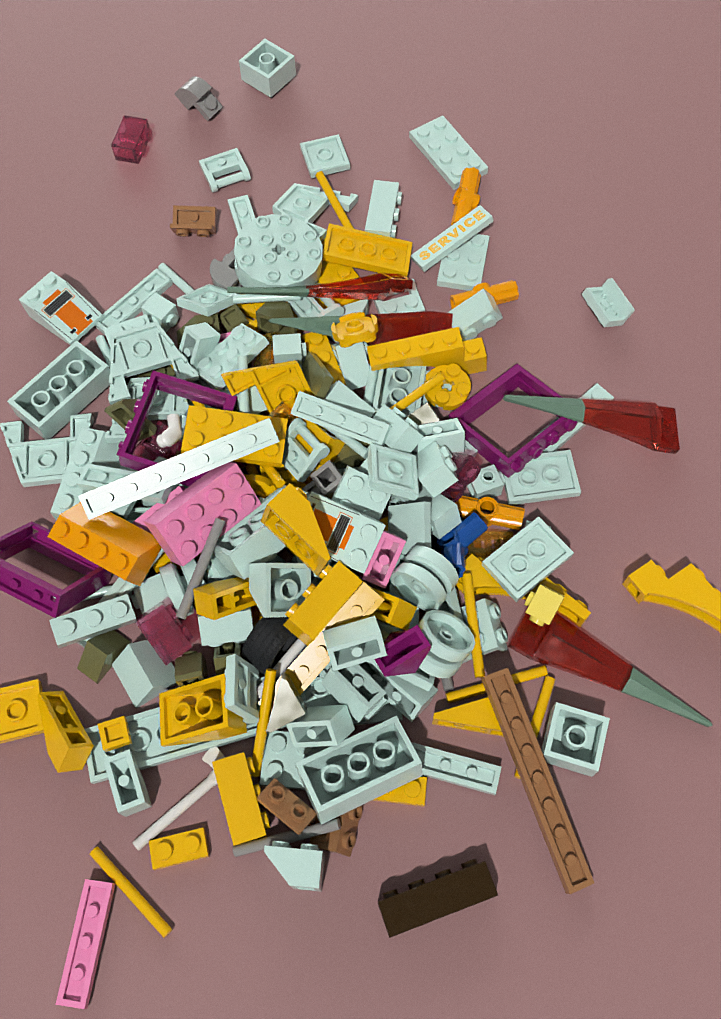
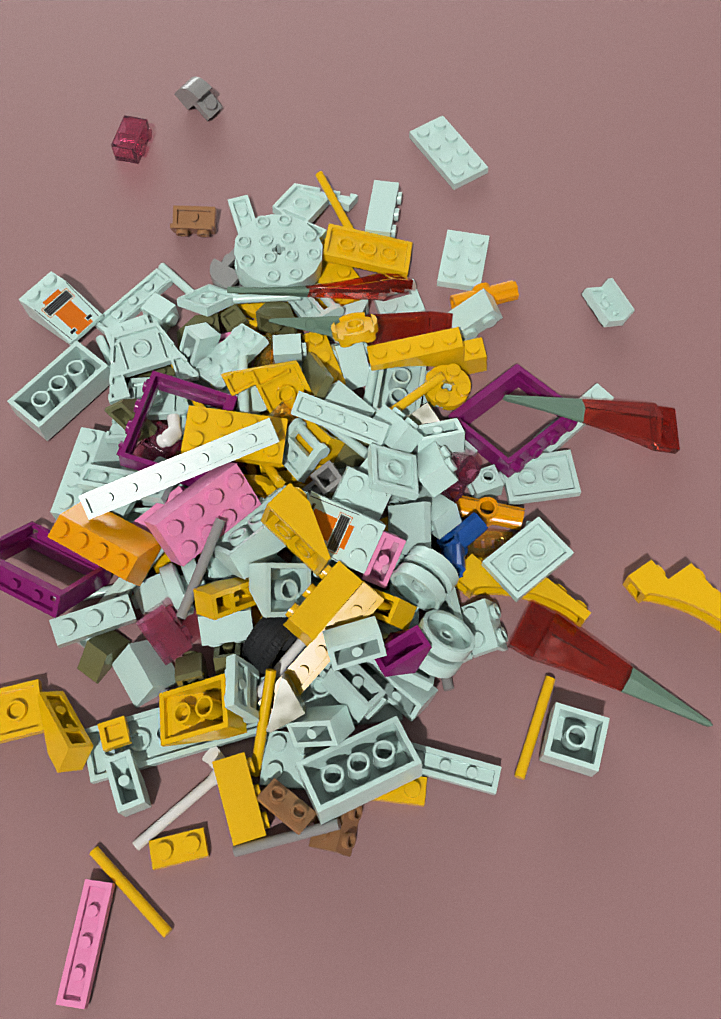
light aqua wing [0,413,94,487] -> none
light aqua plate [199,148,251,193] -> none
light aqua brick [239,39,296,97] -> none
light aqua slope [264,841,325,892] -> none
light aqua plate [300,134,350,178] -> none
dark brown brick [377,858,498,938] -> none
light aqua tile [411,205,494,272] -> none
yellow slope [432,697,504,737] -> none
yellow bar [445,665,548,703] -> none
light orange piece [451,167,481,225] -> none
yellow bar [462,573,485,678] -> none
medium nougat plate [481,668,594,894] -> none
light yellow brick [524,584,565,626] -> none

